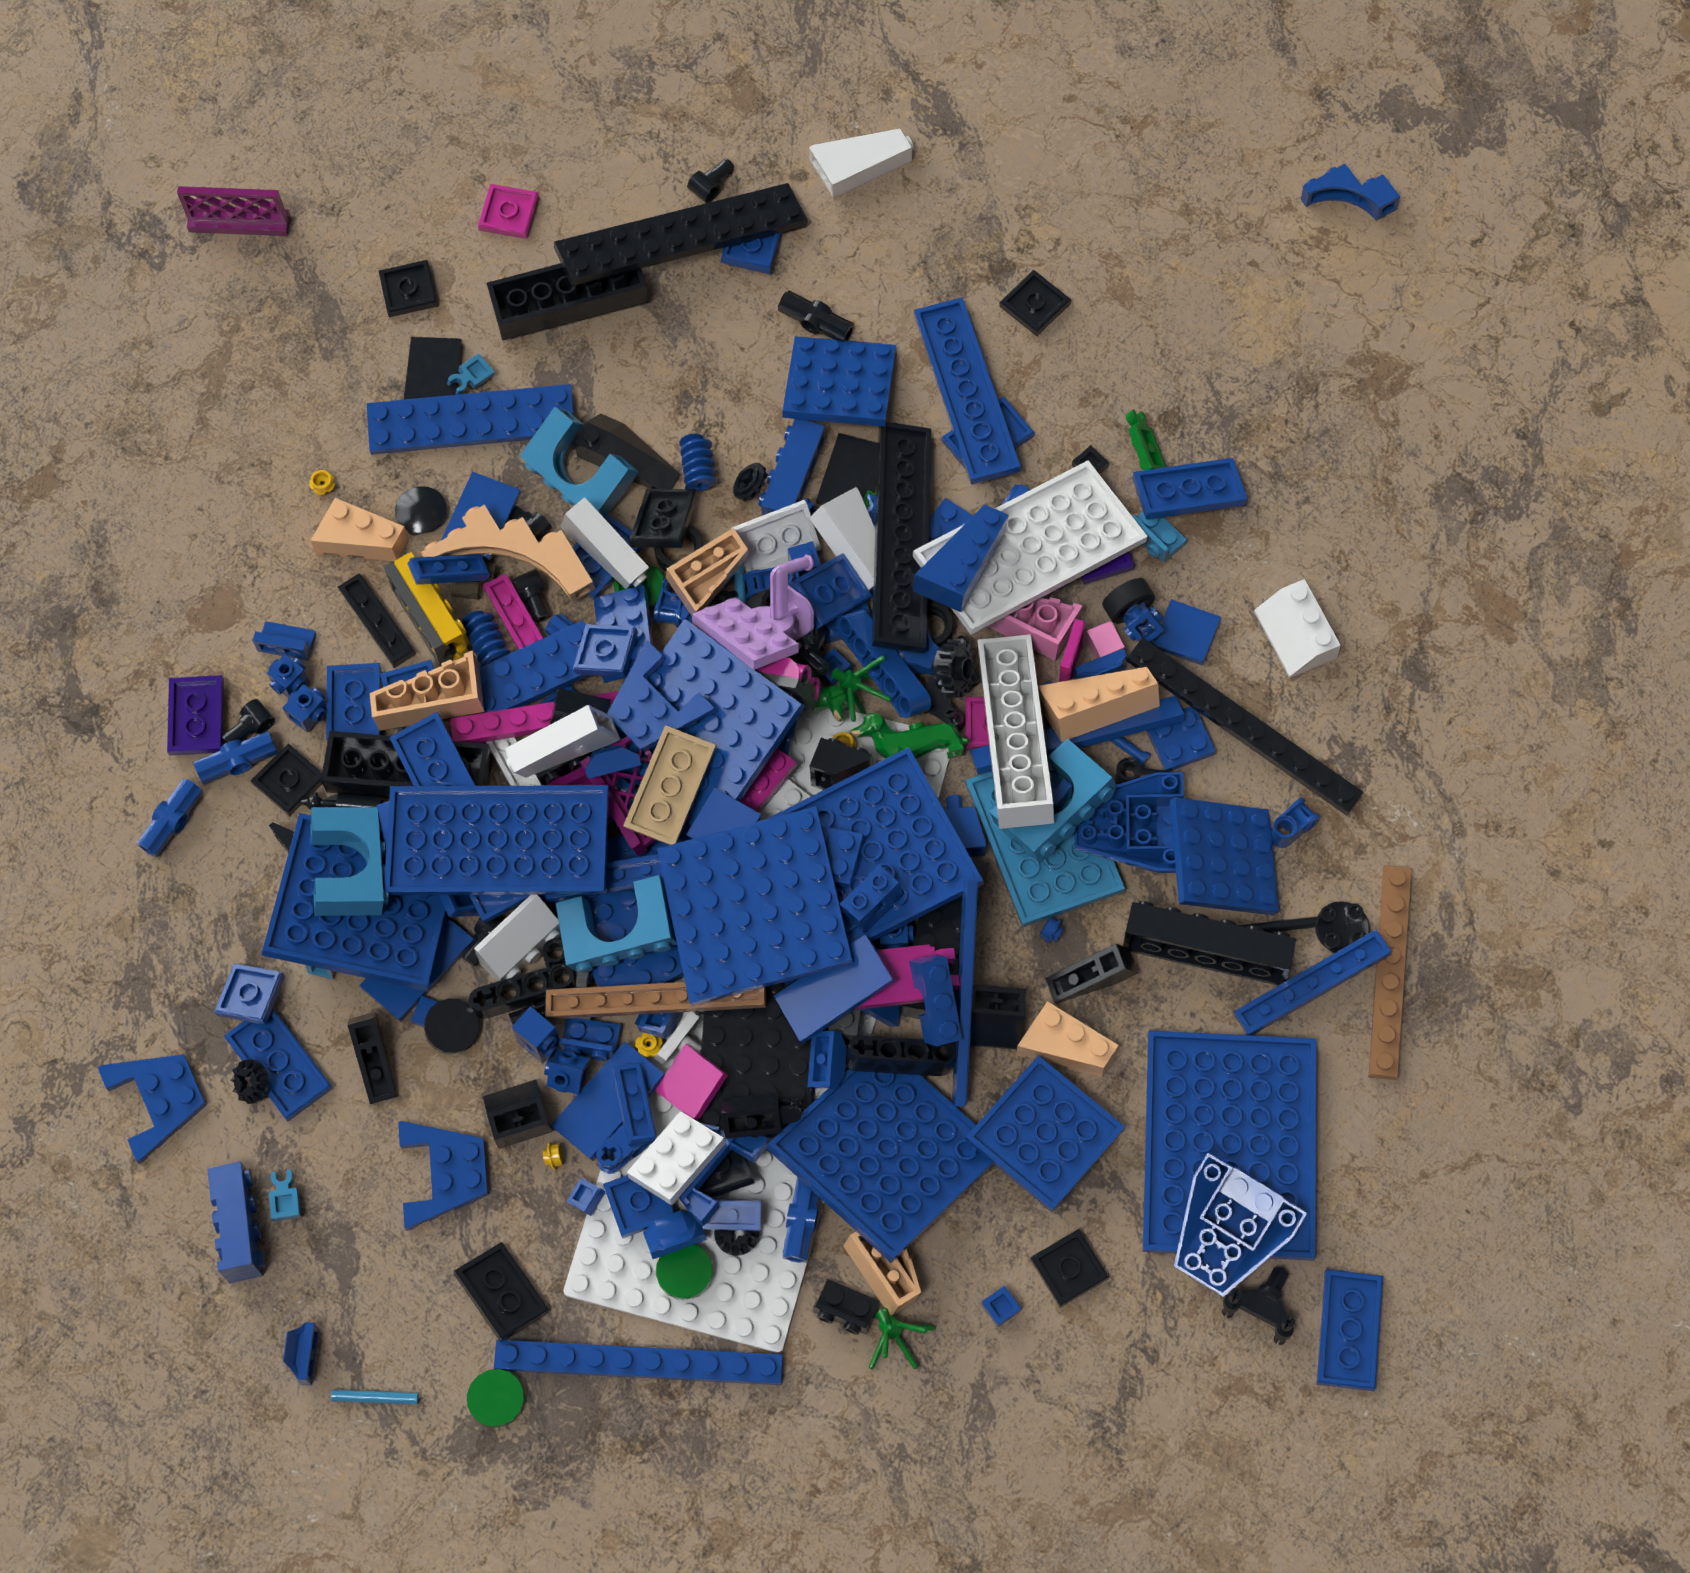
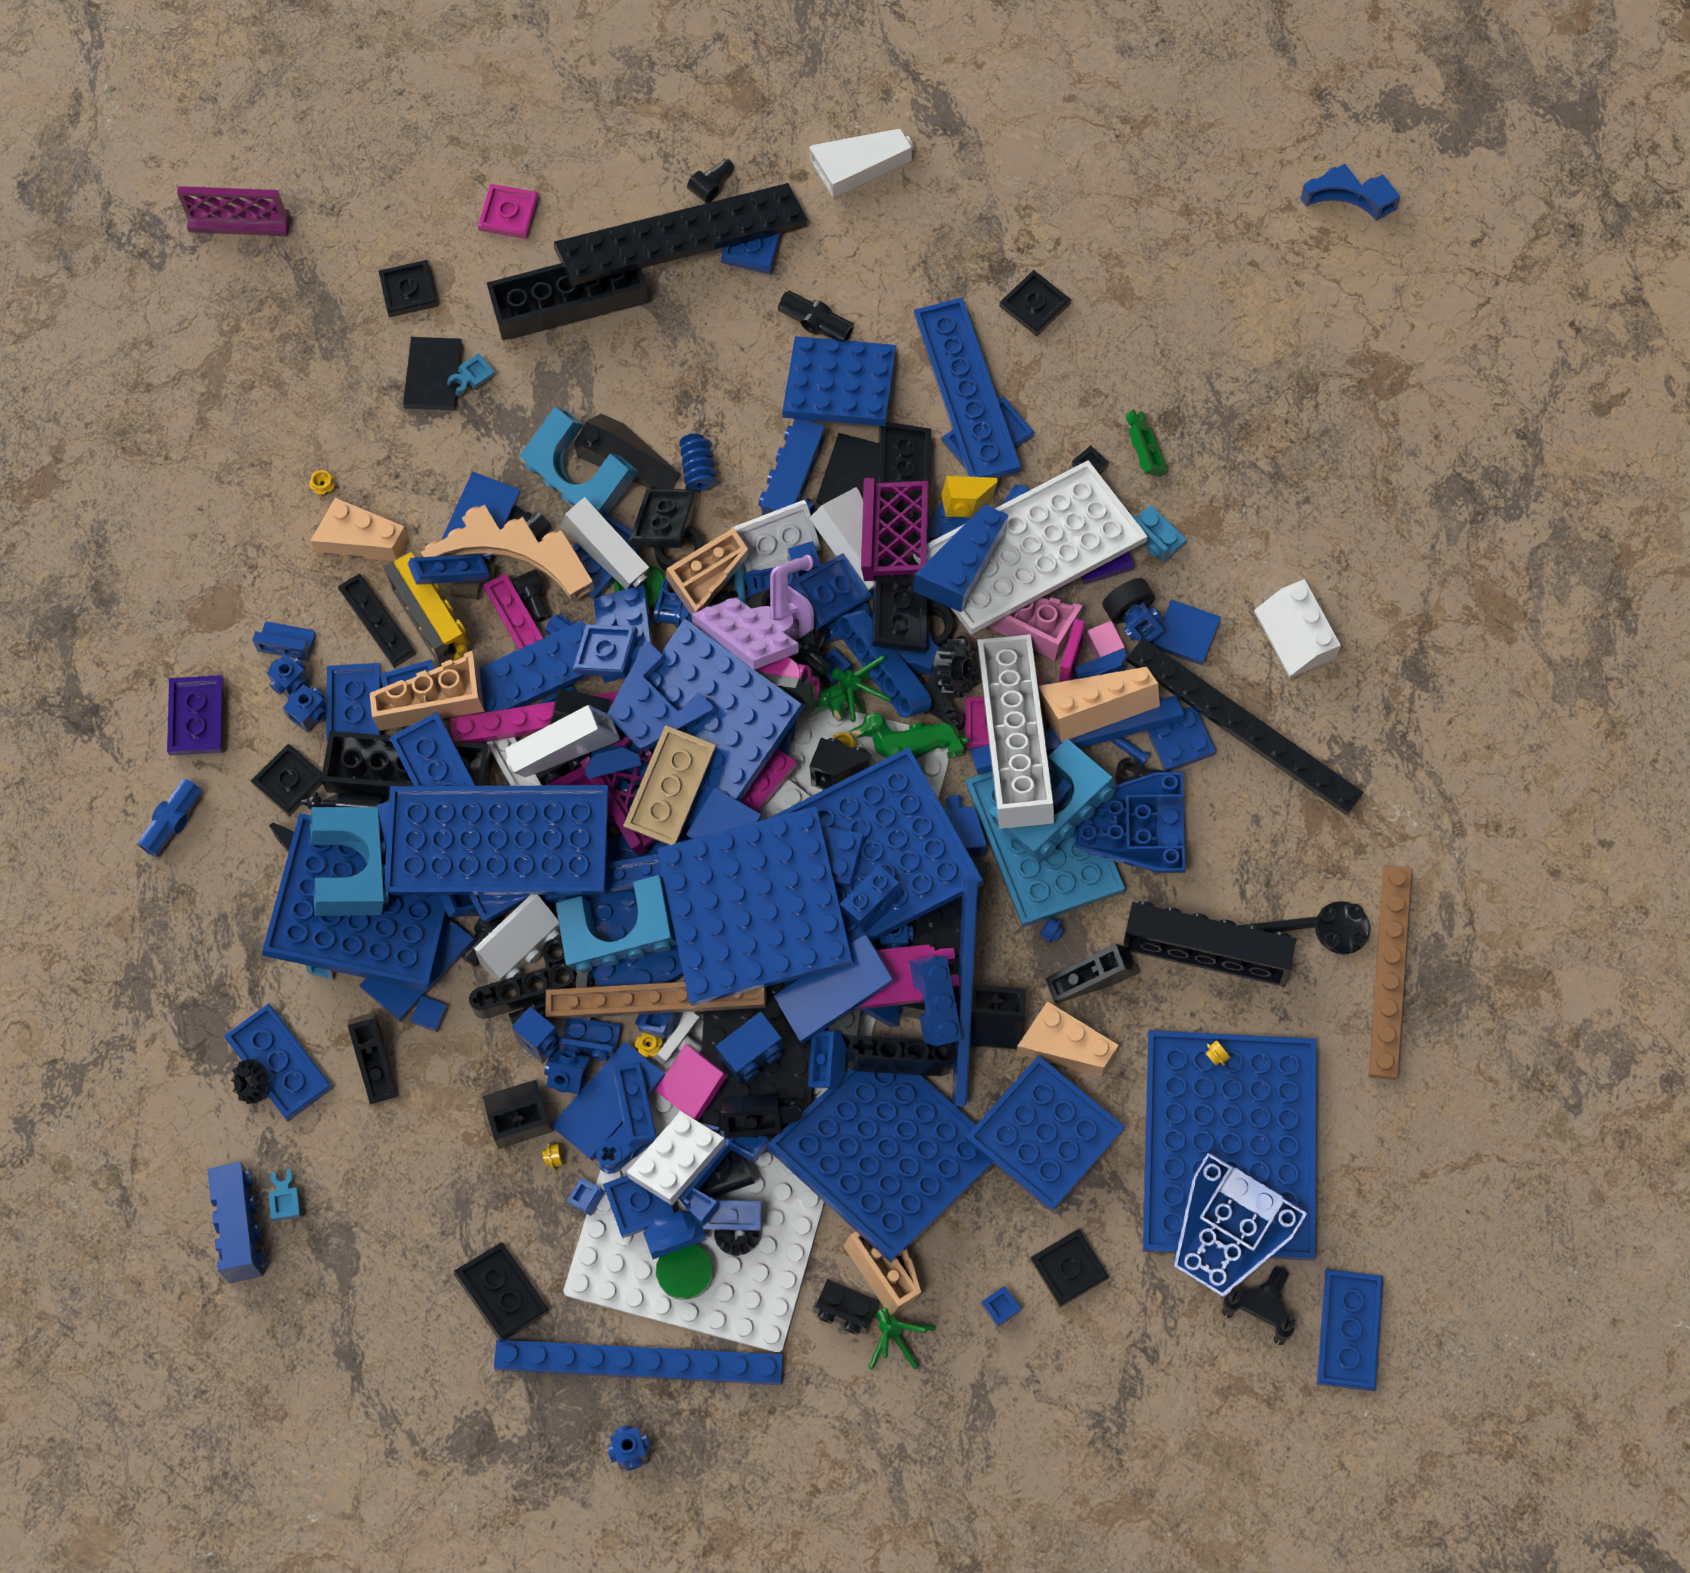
blue wing [97,1054,207,1164] -> none
blue piece [193,731,278,784] -> none
plate [214,963,285,1025] -> none
black pin [222,699,275,743] -> none
blue slope [283,1322,319,1386] -> none
dark azure bar [331,1390,419,1405] -> none
blue plate [367,384,574,455] -> none
black dish [395,486,447,536] -> none
blue wing [398,1121,489,1231] -> none
black tile [424,998,479,1054] -> none
blue piece [461,611,510,667] -> none
green tile [467,1369,525,1428] -> none
black gear [733,463,768,502] -> none
blue piece [782,1177,819,1263] -> none
blue plate [1132,458,1248,520] -> none
blue plate [1170,797,1279,915] -> none
blue plate [1234,929,1392,1035] -> none
blue piece [1271,797,1321,848] -> none
none -> blue brick [607,1426,651,1471]
none -> blue brick [716,1012,784,1083]
none -> magenta fence [861,478,929,581]
none -> yellow slope [941,476,998,518]
none -> yellow plate [1206,1040,1231,1066]

